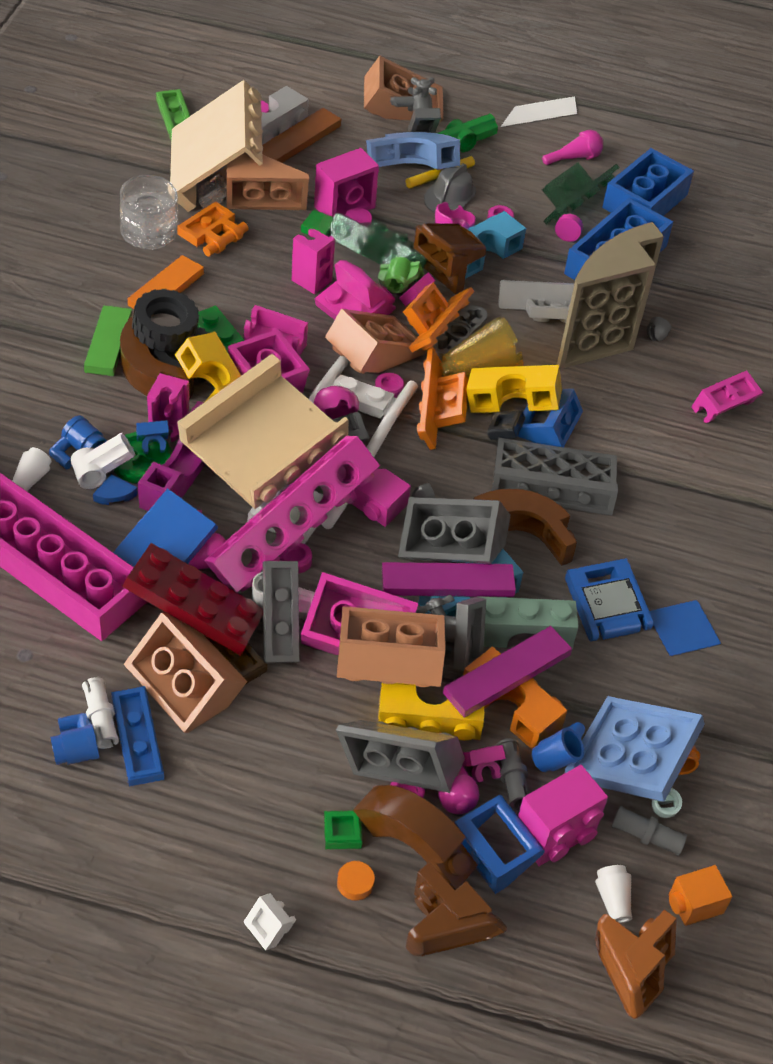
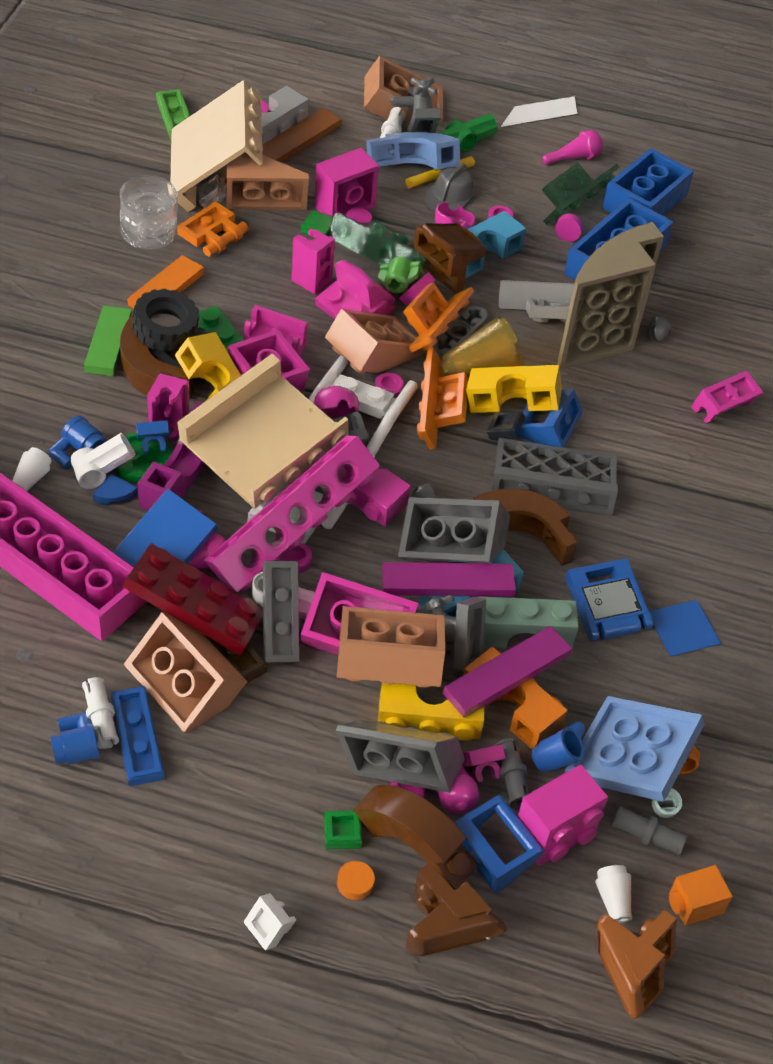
none -> white pin [380,107,406,138]

